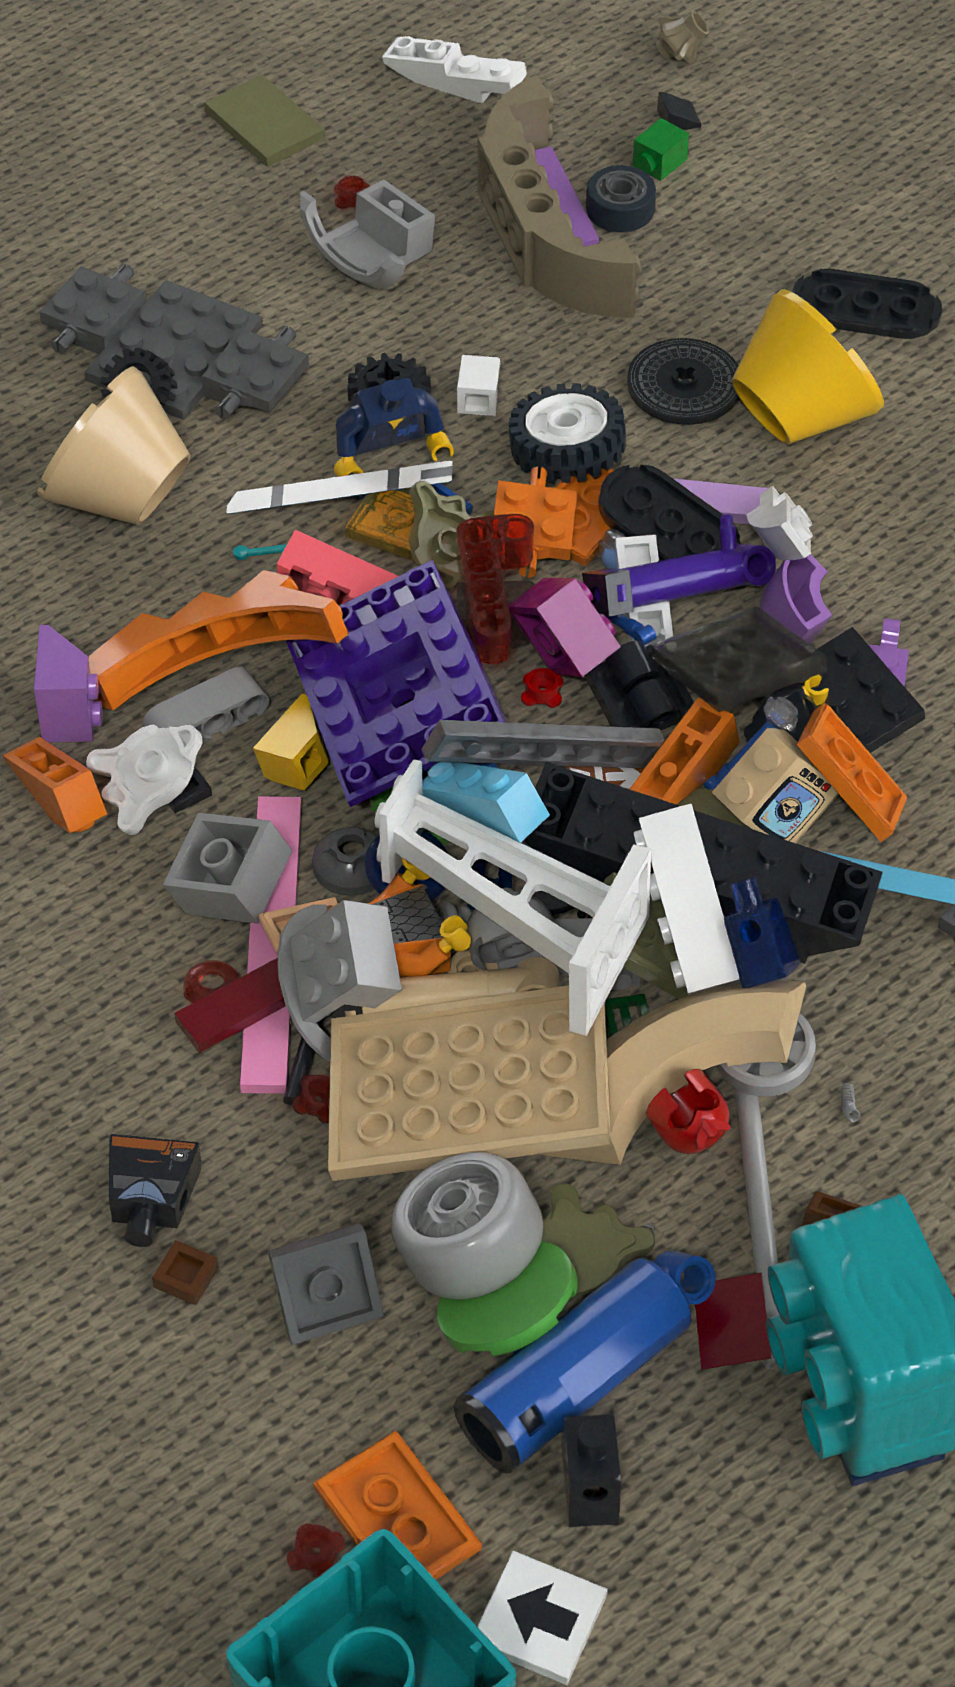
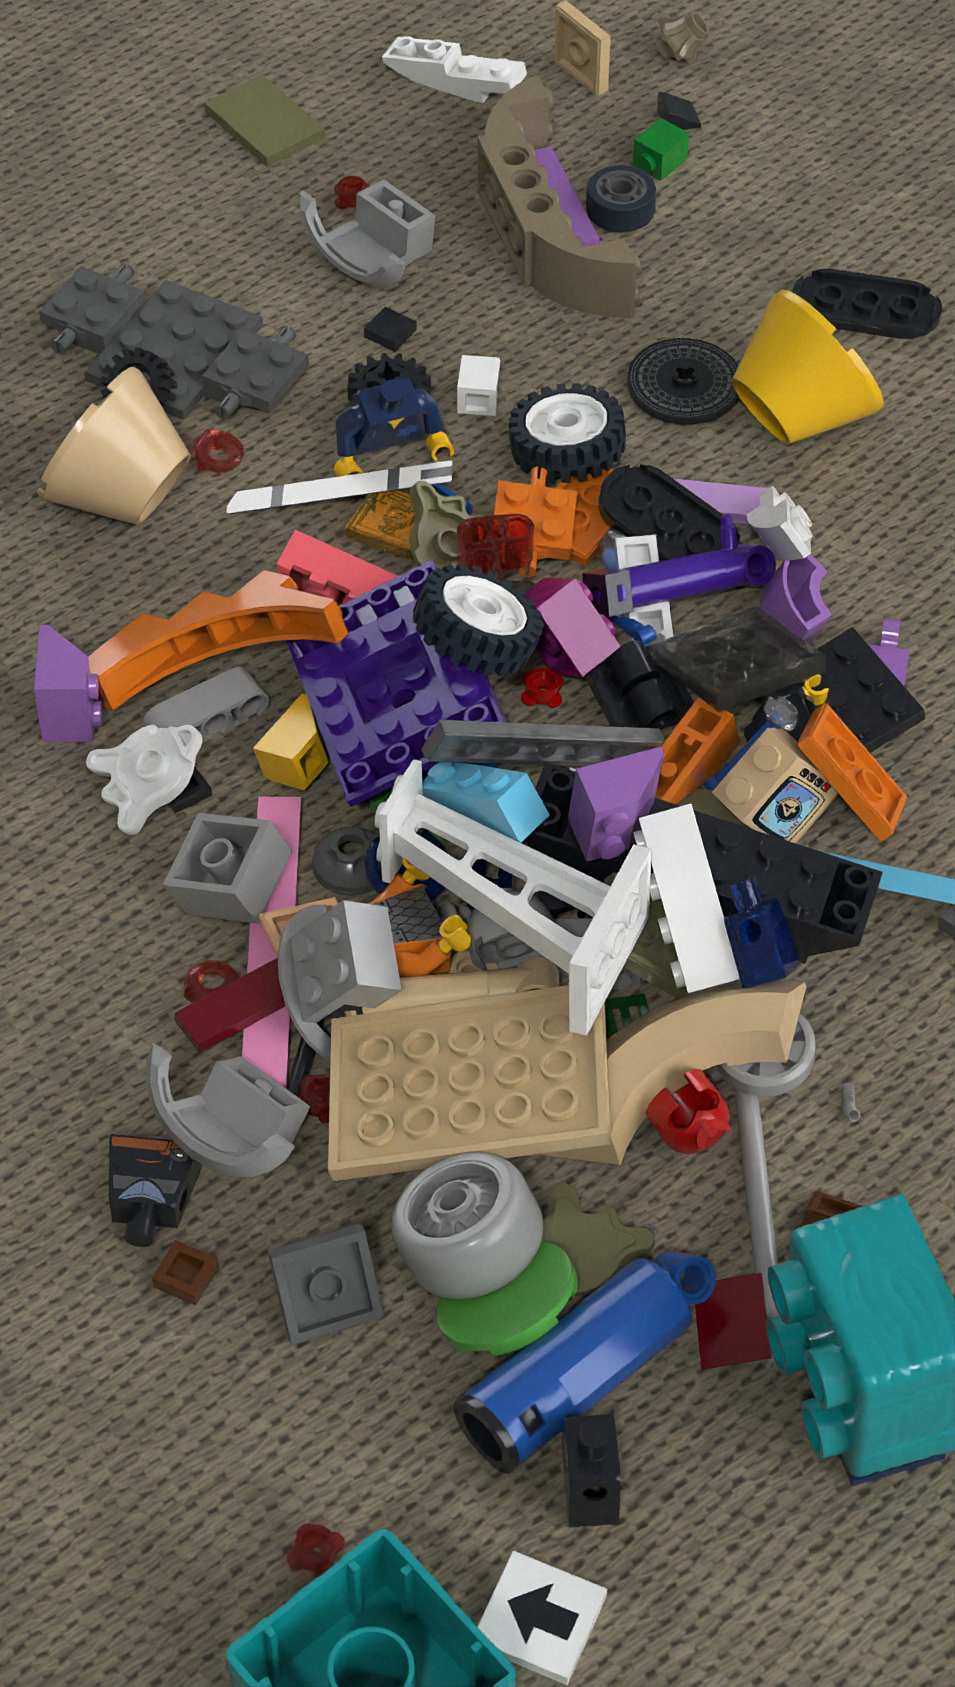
orange slope [3,737,107,834] -> none
teal hinge [233,544,287,560] -> none
orange tile [313,1431,482,1580] -> none
none -> light grey piece [146,1043,311,1177]
none -> clear red piece [193,430,244,473]
none -> black tile [364,307,417,352]
none -> black wheel [412,564,543,676]
none -> tan tile [554,0,611,96]
none -> medium lavender slope [568,747,664,861]

